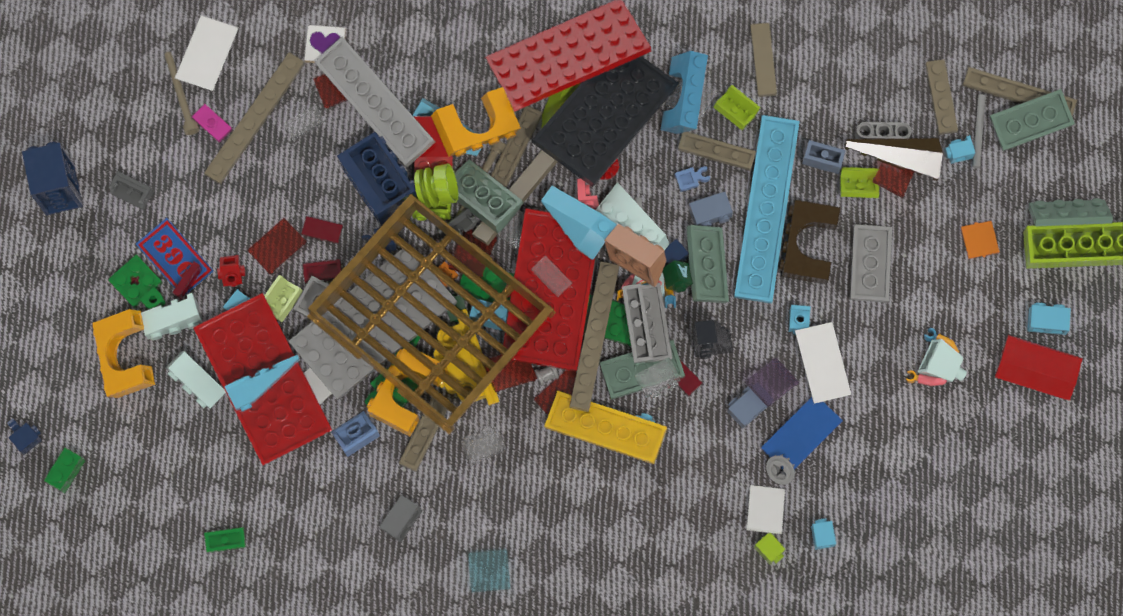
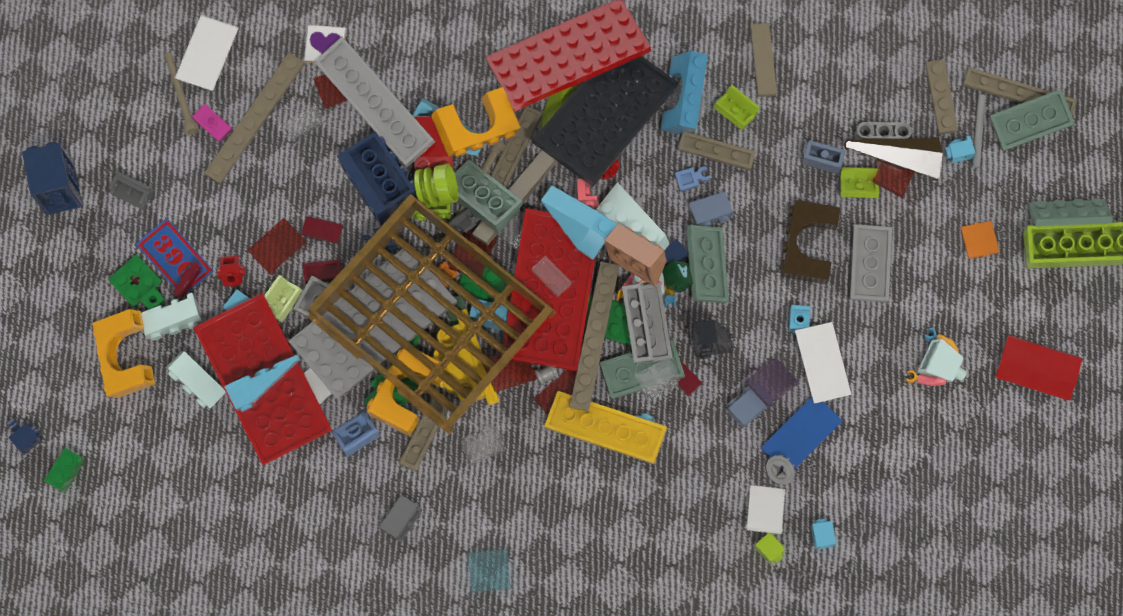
green plate [204,527,246,553] -> none
medium azure plate [734,115,800,304] -> none
medium azure brick [1027,303,1071,335] -> none

